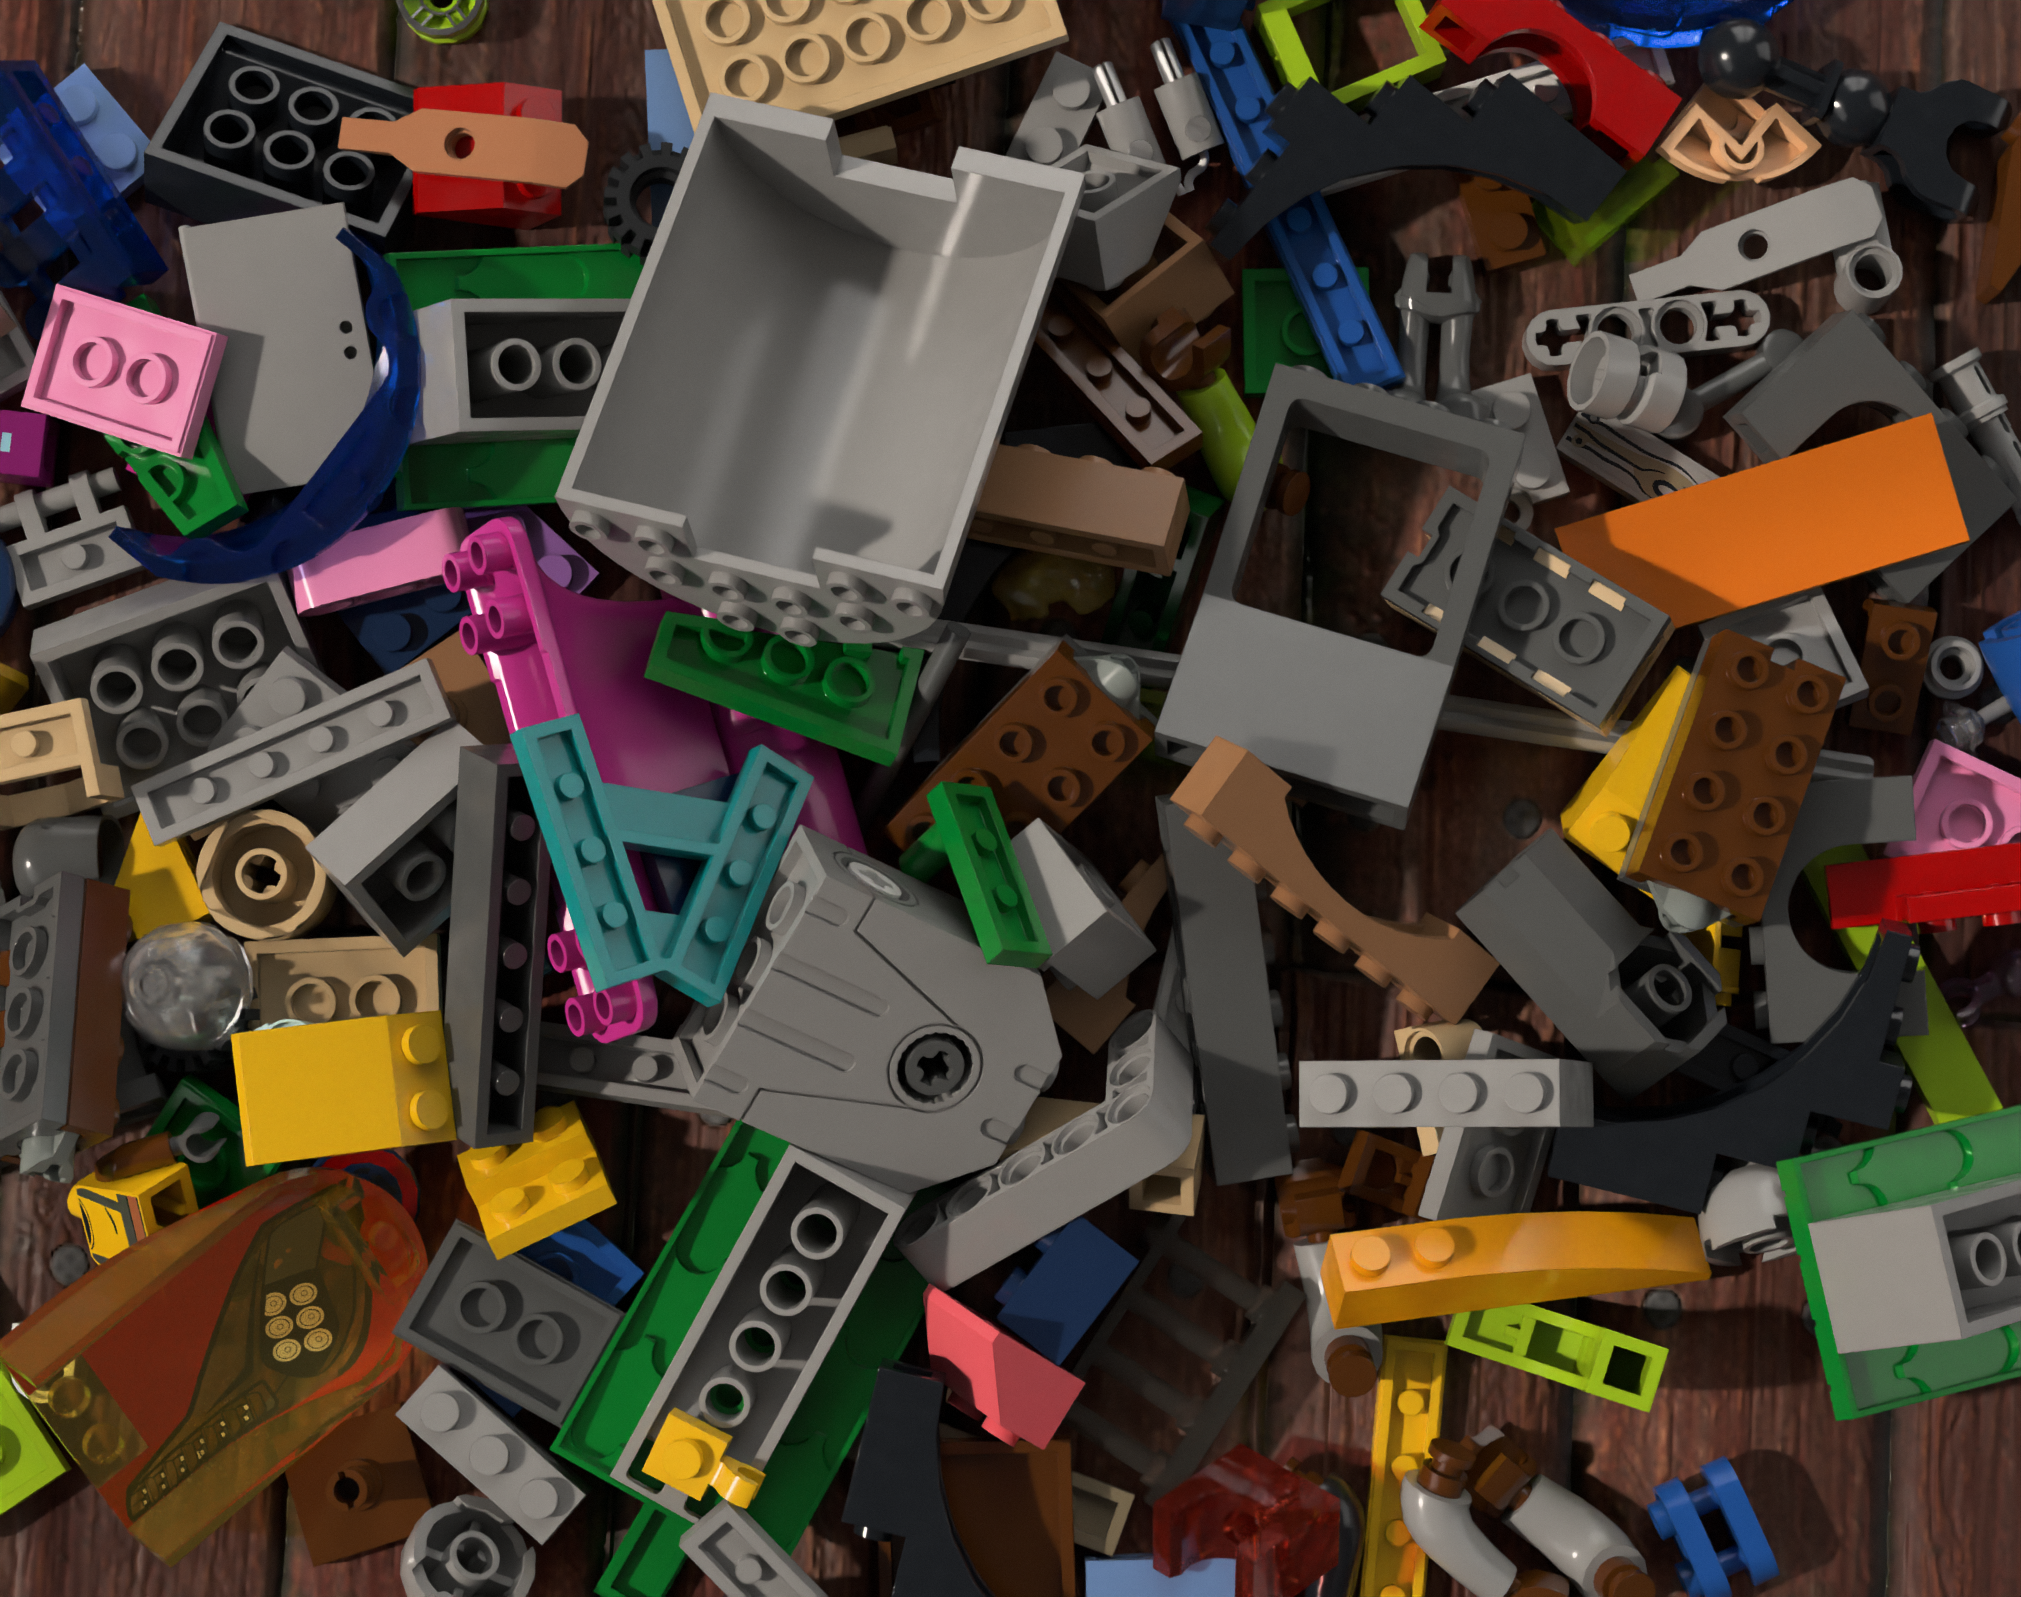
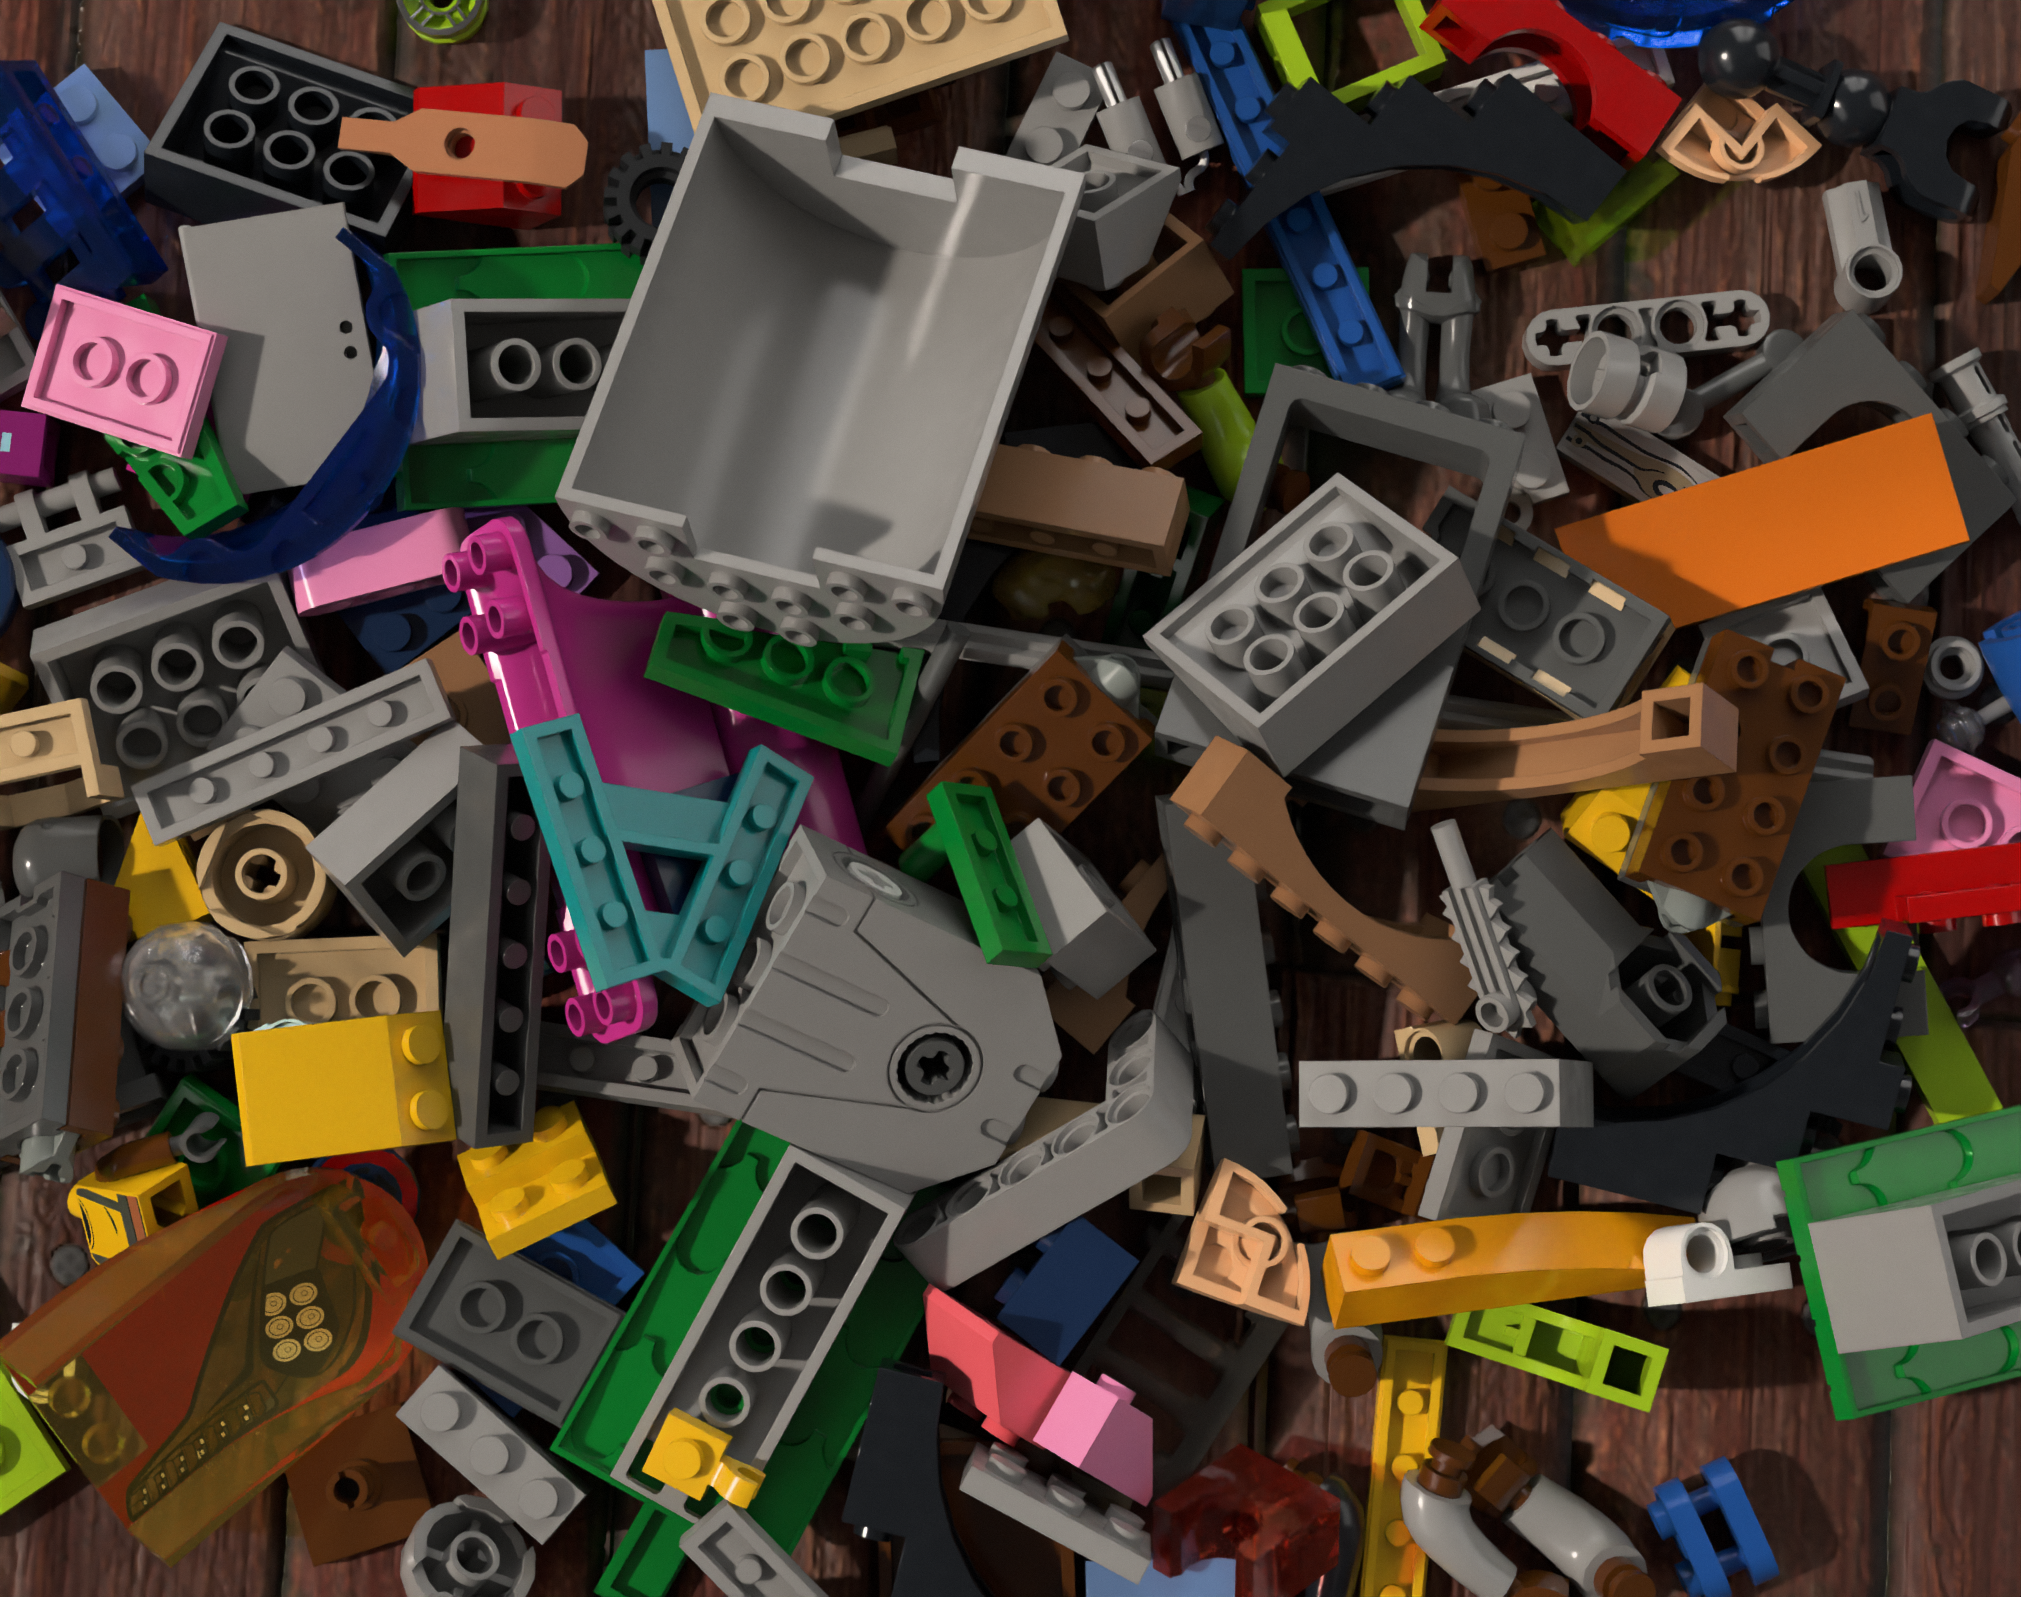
light grey piece [1629,177,1883,301] -> none
none -> light grey plate [959,1442,1151,1585]
none -> bright pink slope [1033,1371,1153,1507]
none -> light grey slope [1143,472,1481,778]
none -> light nougat brick [1171,1158,1310,1326]
none -> medium nougat arch [1411,683,1739,812]
none -> light grey piece [1431,819,1537,1039]
none -> white plate [1643,1222,1793,1307]

